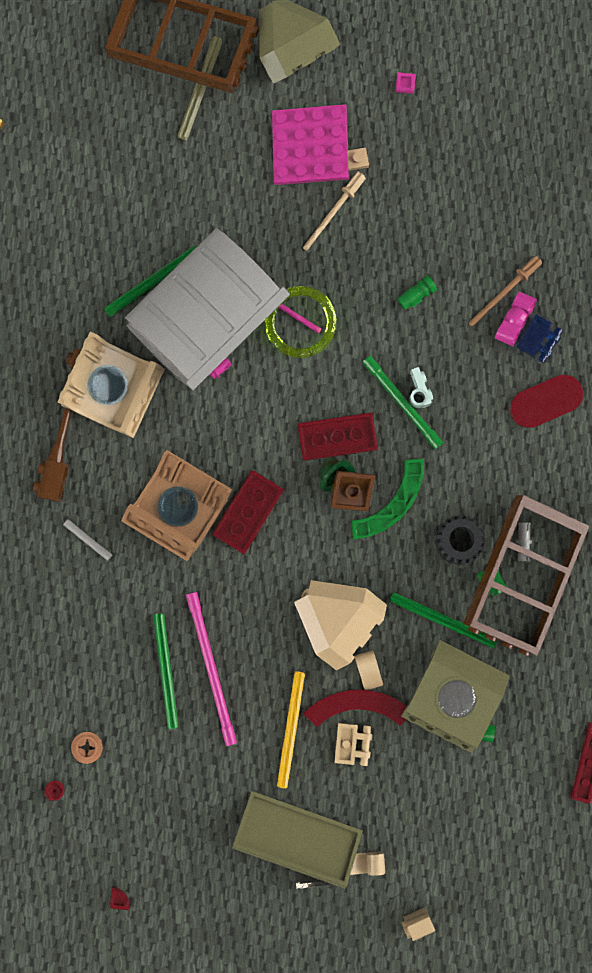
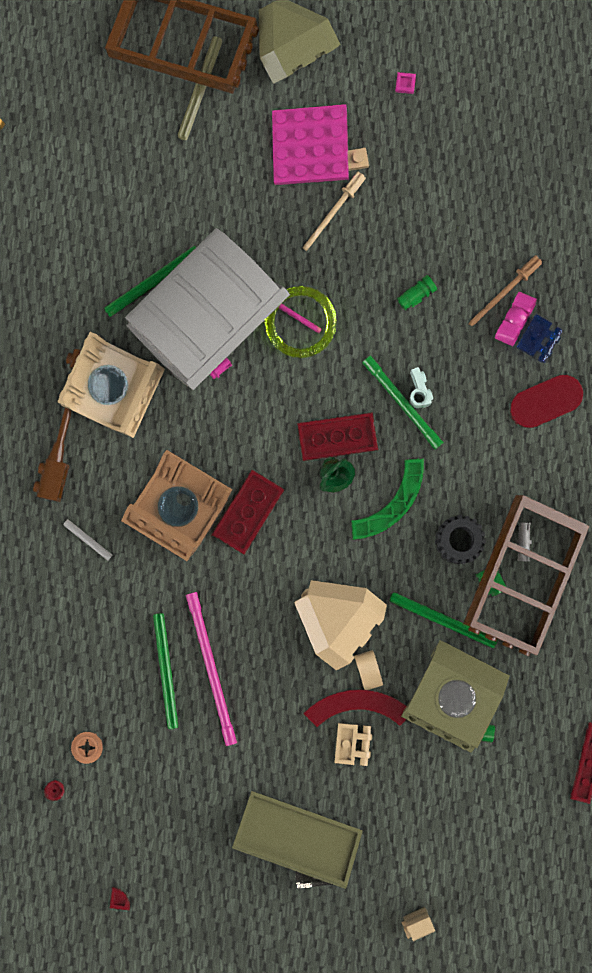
yellow axle [277,671,305,788] -> none
reddish brown slope [331,471,375,511] -> none
tan panel [350,852,385,875] -> none

